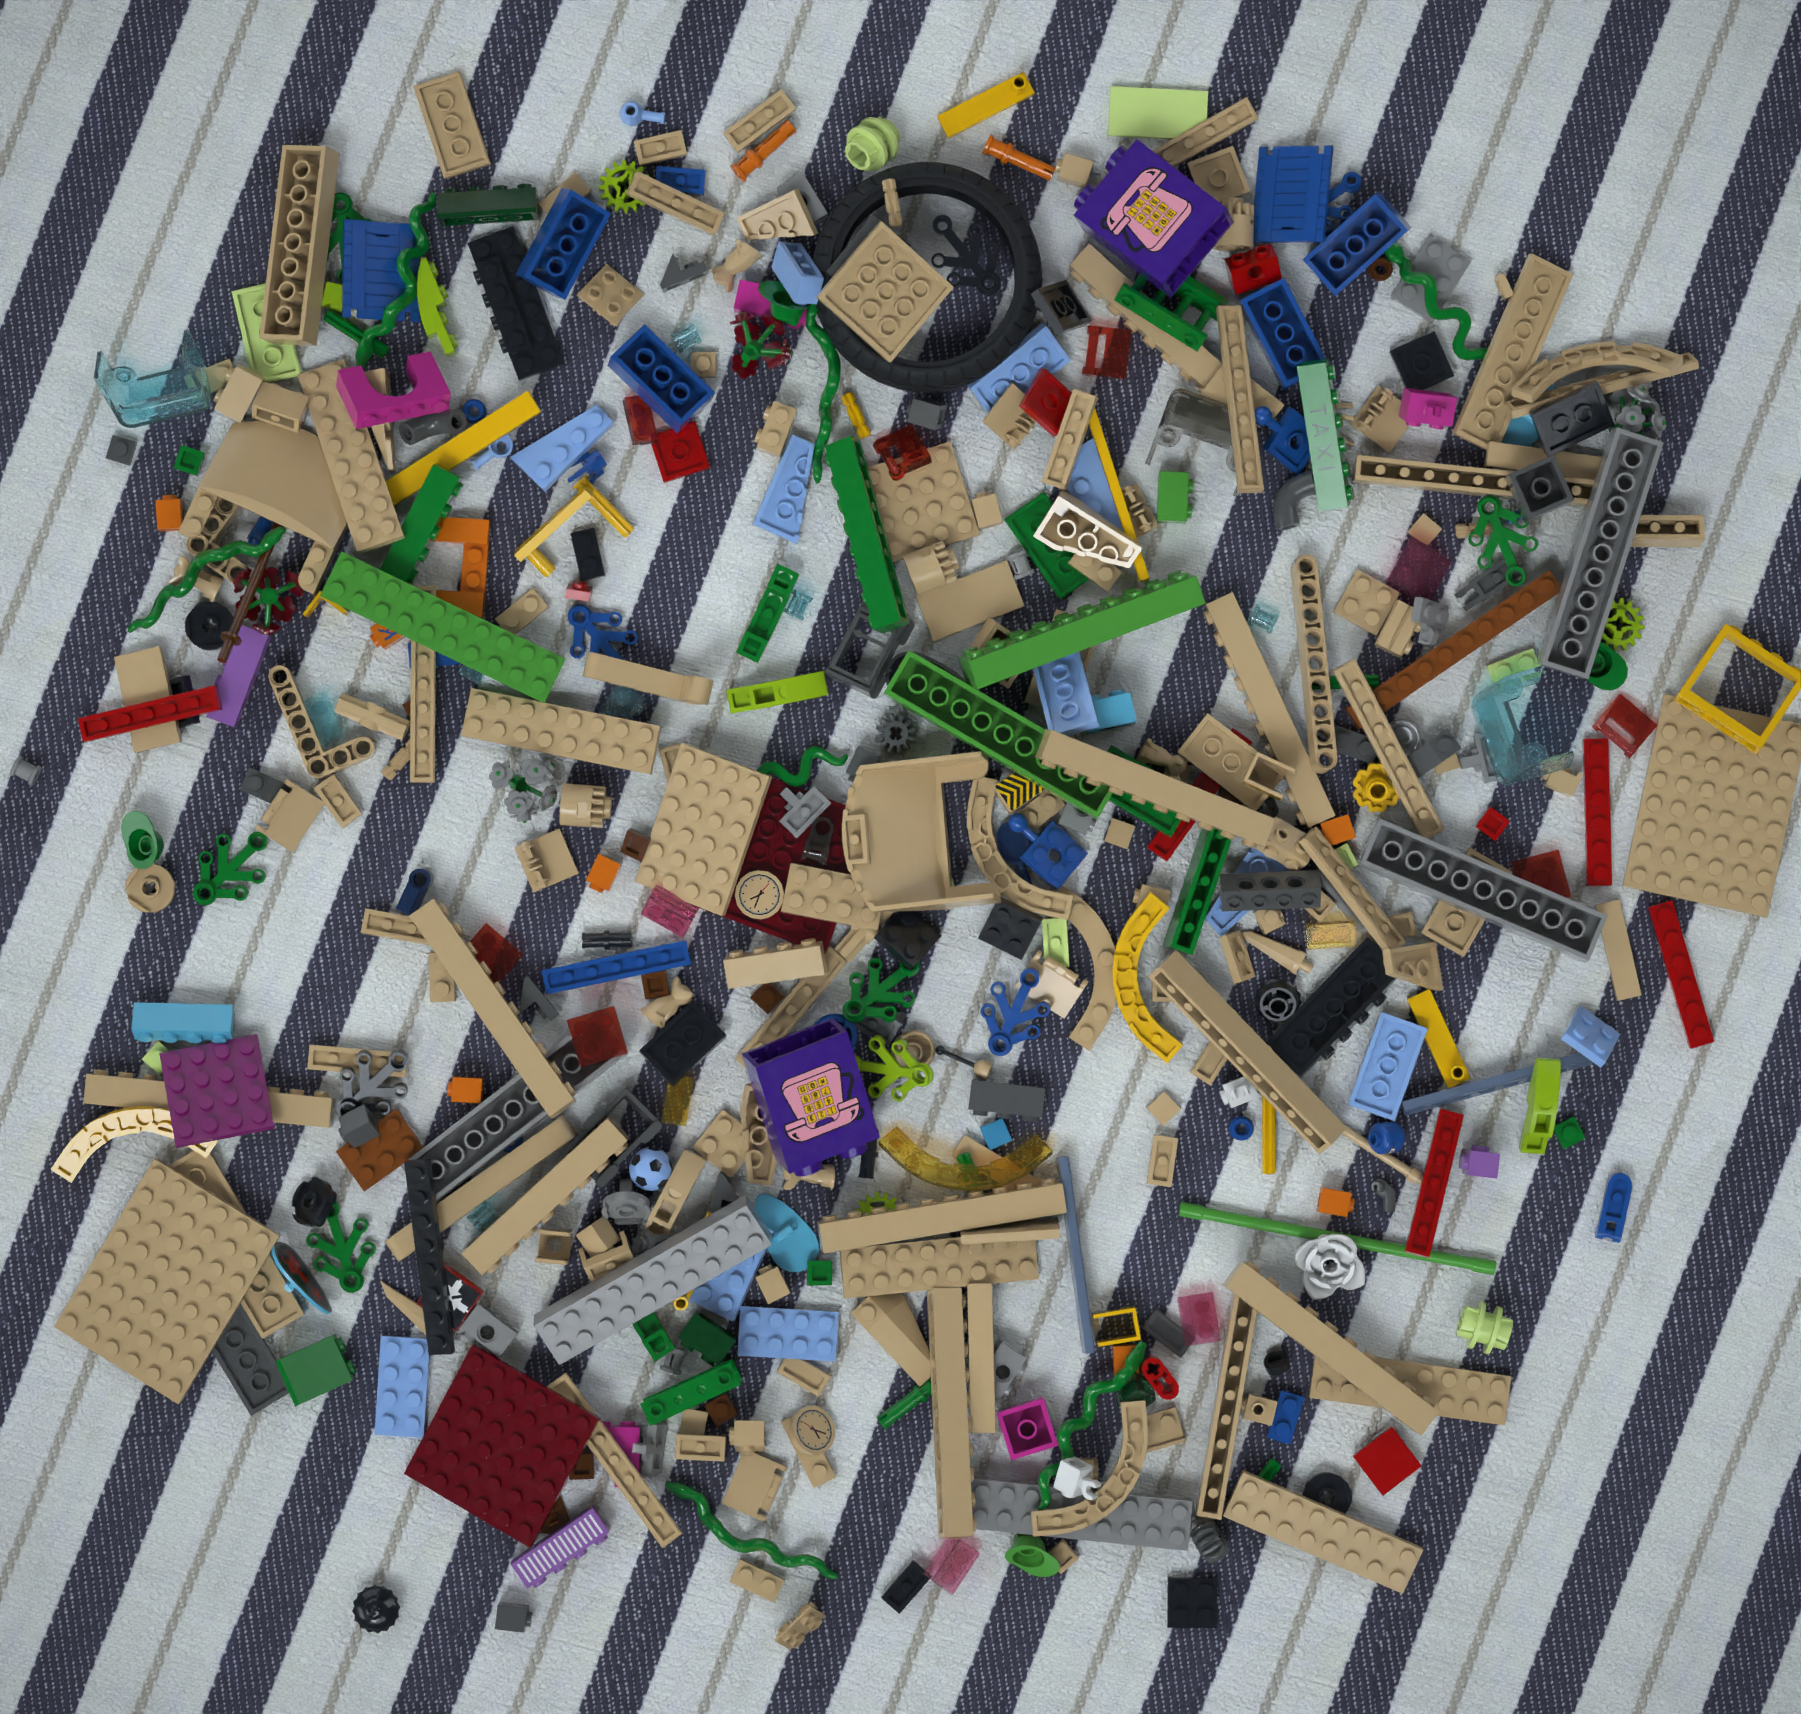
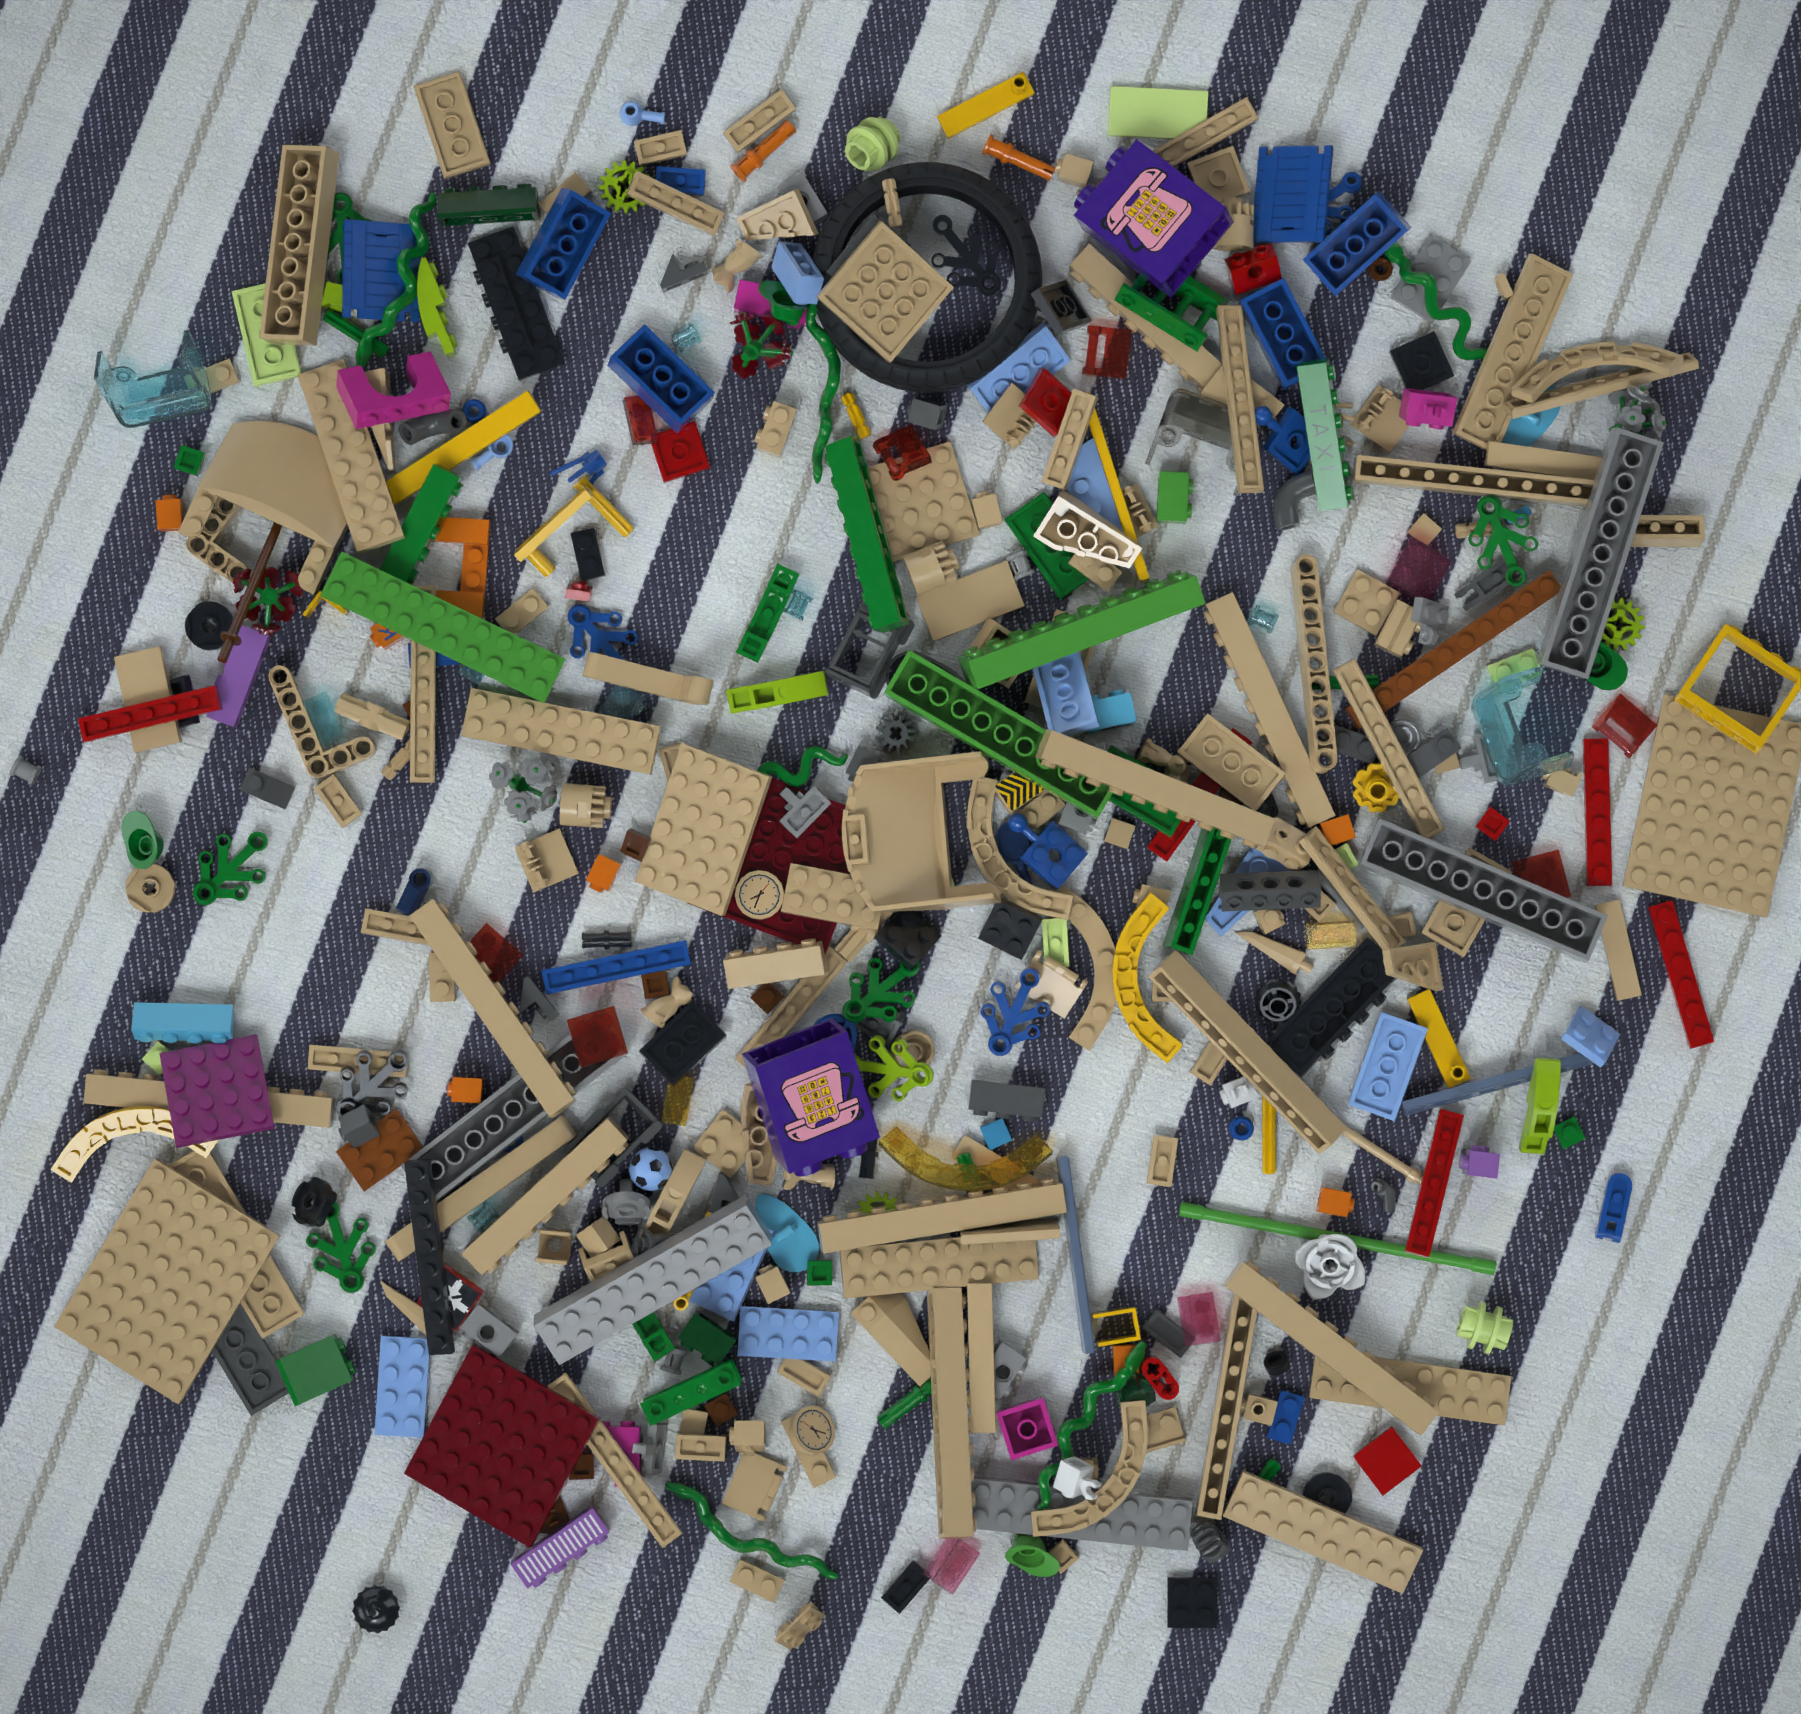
dark grey plate [106,435,137,466] -> none
green animal [128,526,286,633] -> none
tan animal [168,556,223,602] -> none
tan brick [213,363,265,423] -> none
blue cone [247,516,273,545] -> none
tan brick [252,381,309,433] -> none
tan piece [255,779,324,852] -> none
shield [272,1242,332,1314] -> none
dark grey brick [495,1602,533,1633] -> none
light blue wing [510,405,614,492] -> none
tan hinge [577,264,644,327] -> none
clear pink plate [641,884,699,938] -> none
tan plate [691,352,716,378] -> none
light blue wing [752,434,815,544] -> none
clear smoke piece [801,817,834,866] -> none
hinge [935,1045,993,1081] -> none
tan tile [1146,1091,1181,1126] -> none
tan plate [1219,930,1256,984] -> none
tan piece [1243,752,1296,802] -> none
blue head [1368,1122,1405,1154] -> none
dark grey brick [1505,455,1574,523] -> none
black plate [1529,380,1615,457] -> none

